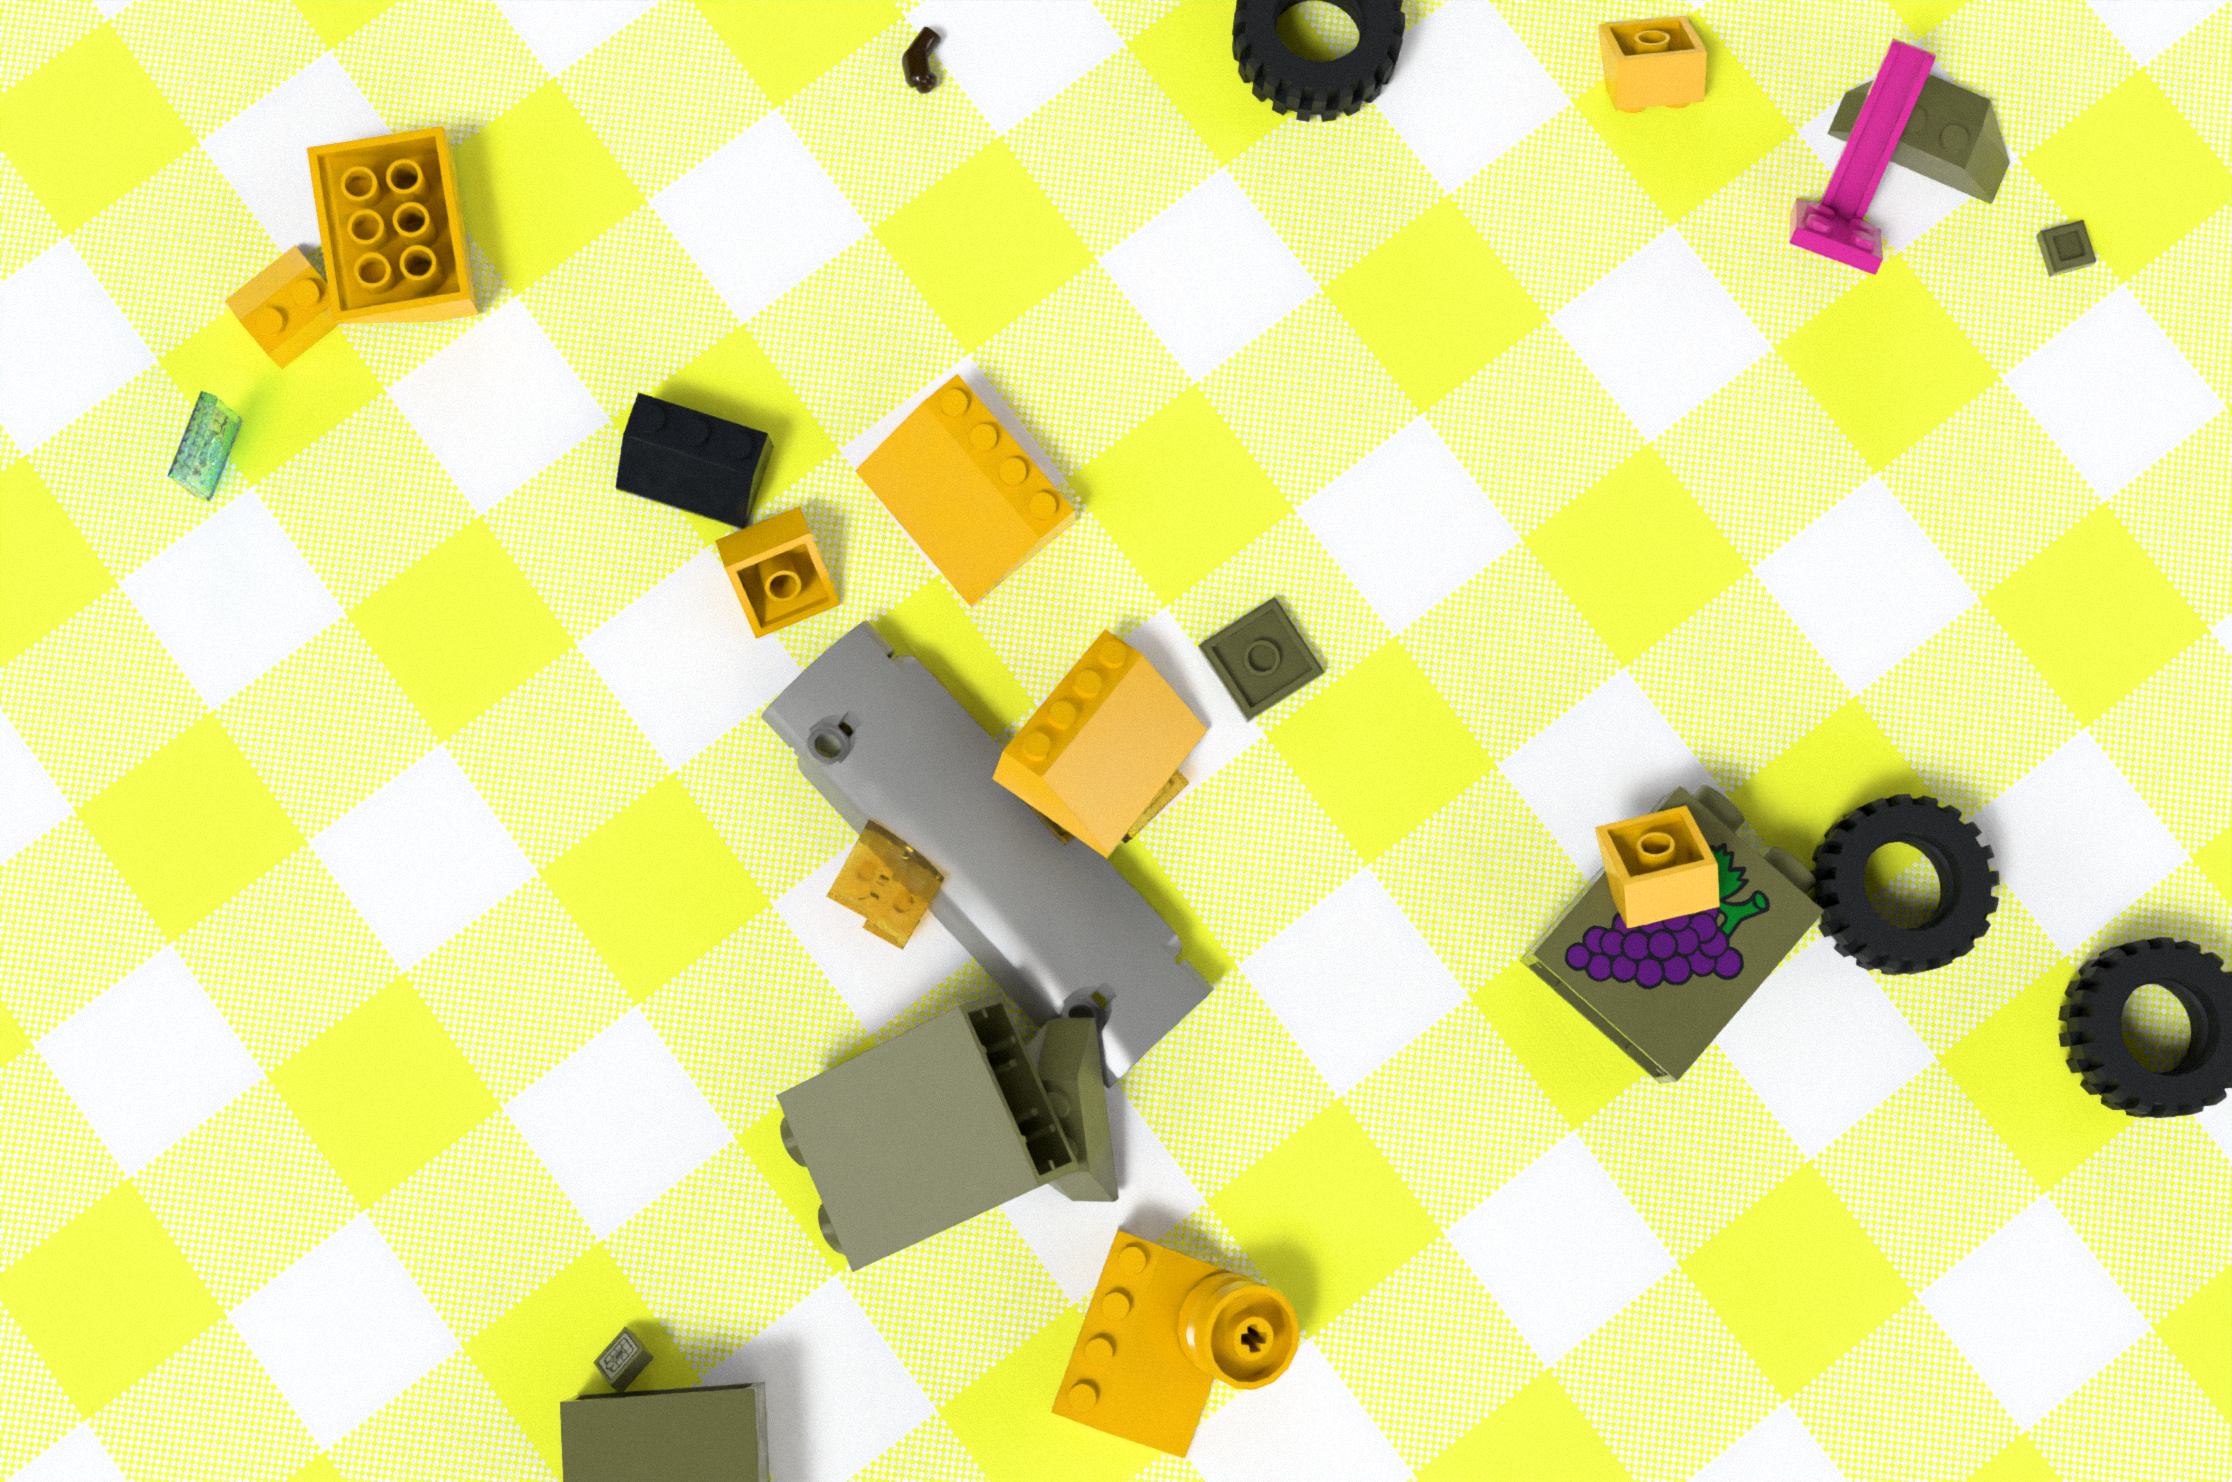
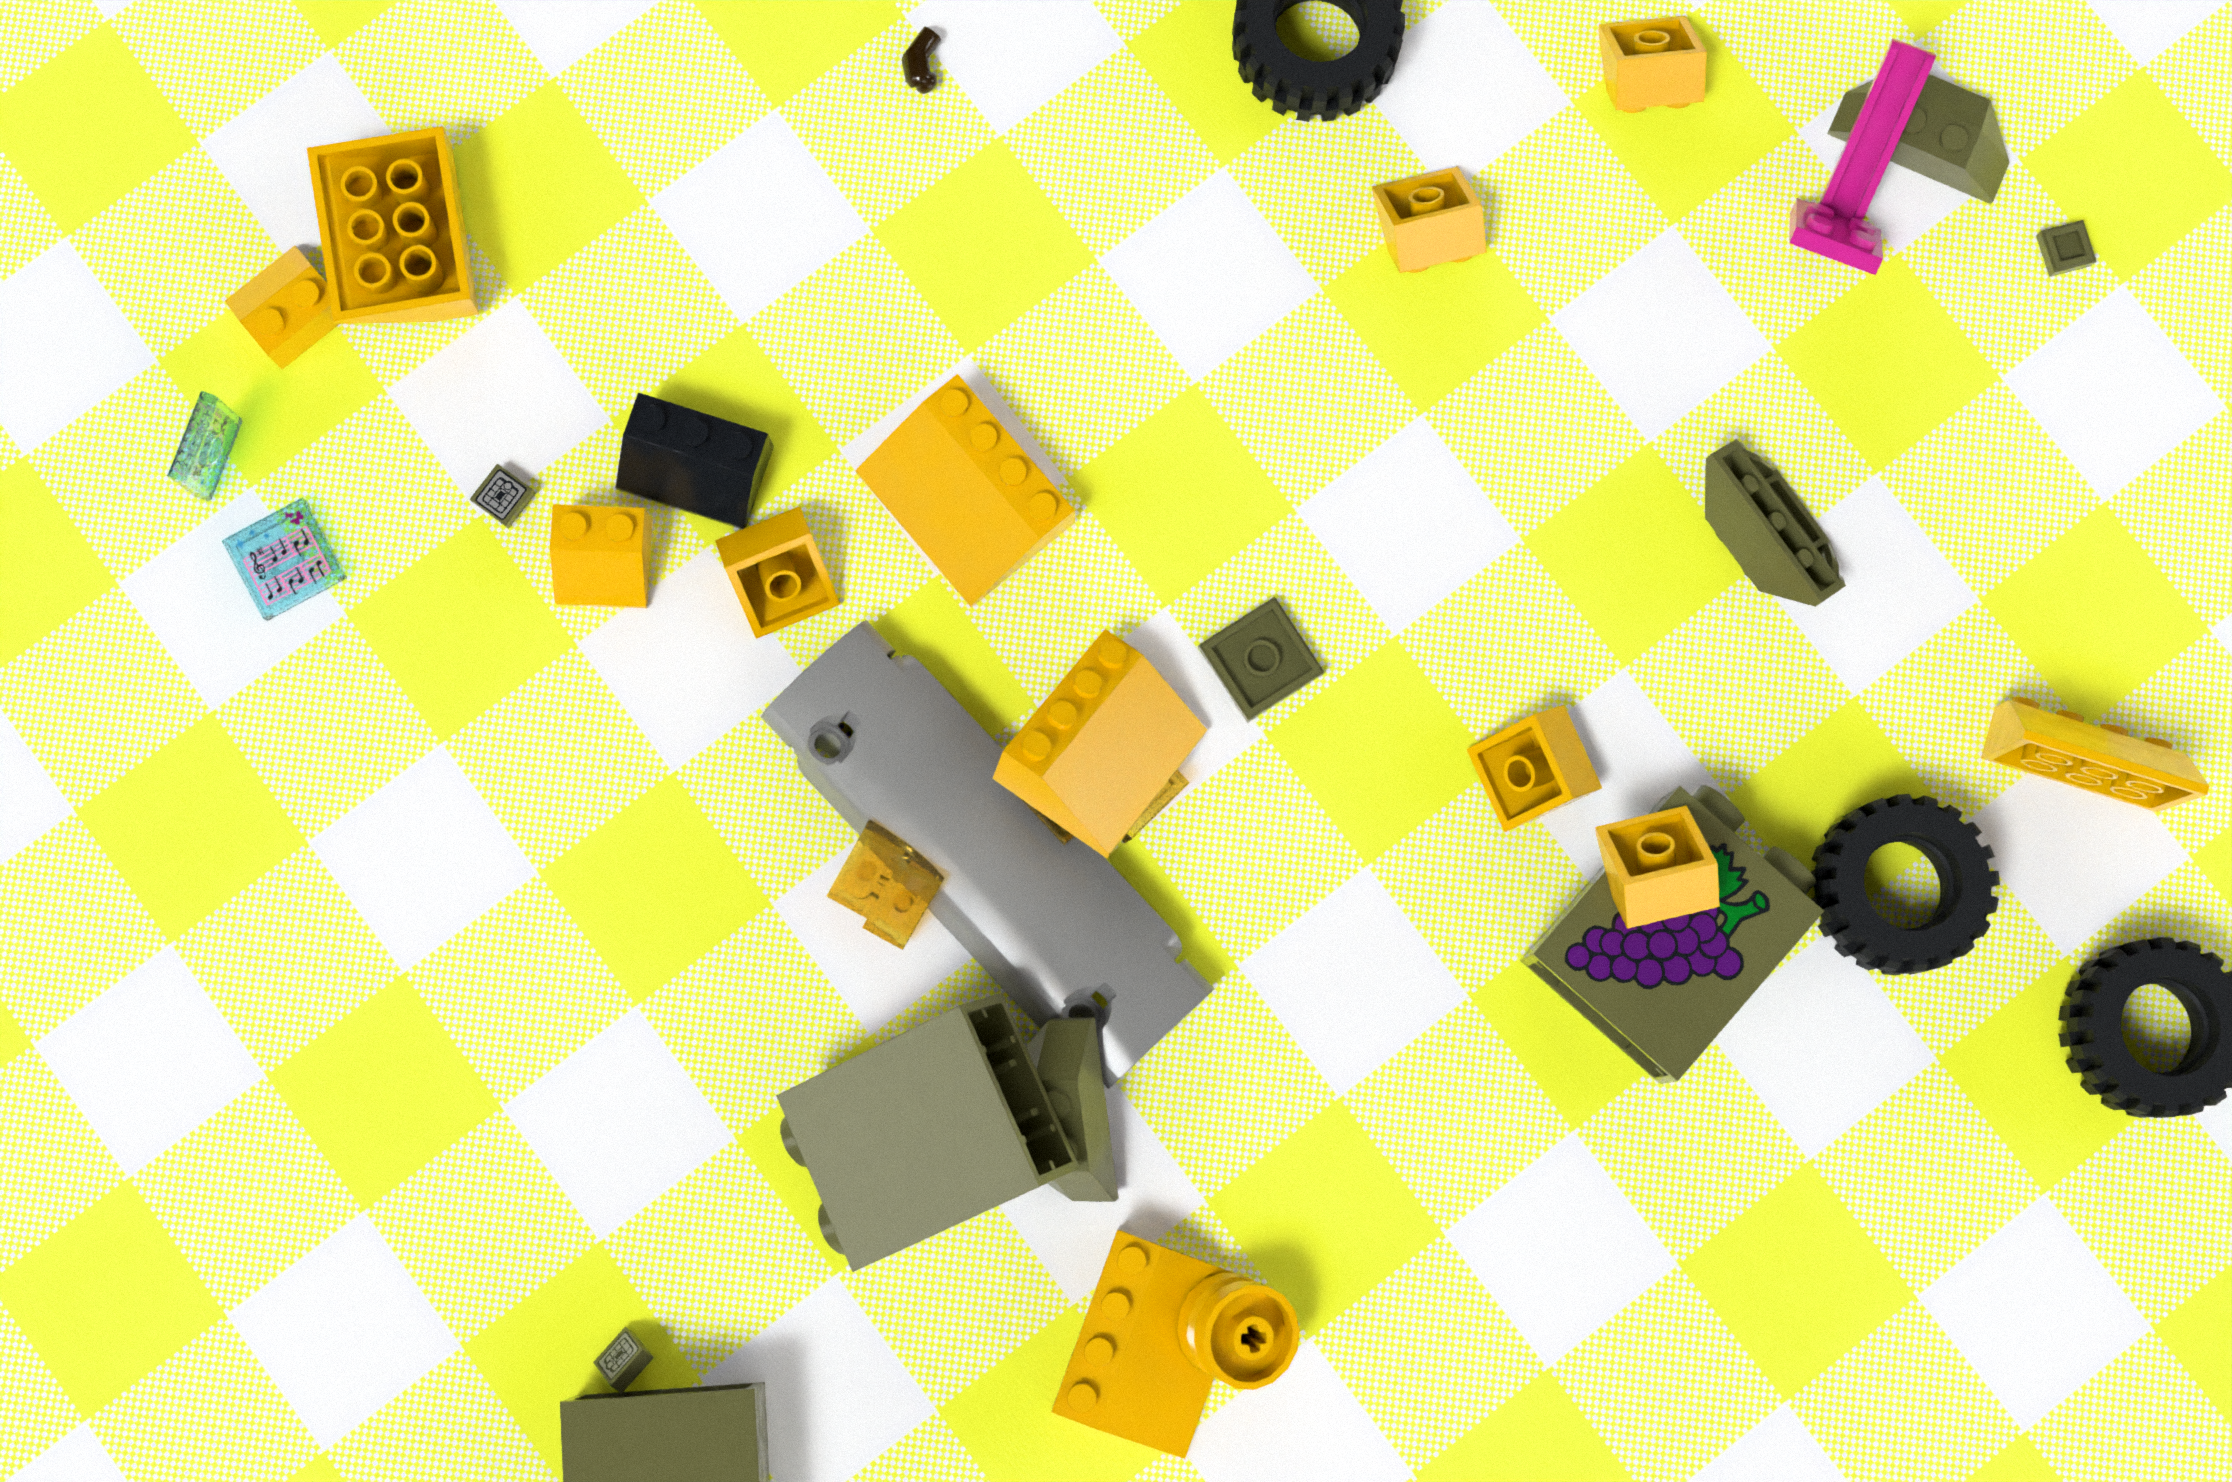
none -> clear light blue tile [221,497,348,621]
none -> tile [470,464,536,529]
none -> yellow slope [550,504,653,609]
none -> yellow slope [1372,166,1487,273]
none -> yellow slope [1466,705,1602,832]
none -> olive wedge [1705,439,1846,607]
none -> yellow slope [1981,697,2210,812]

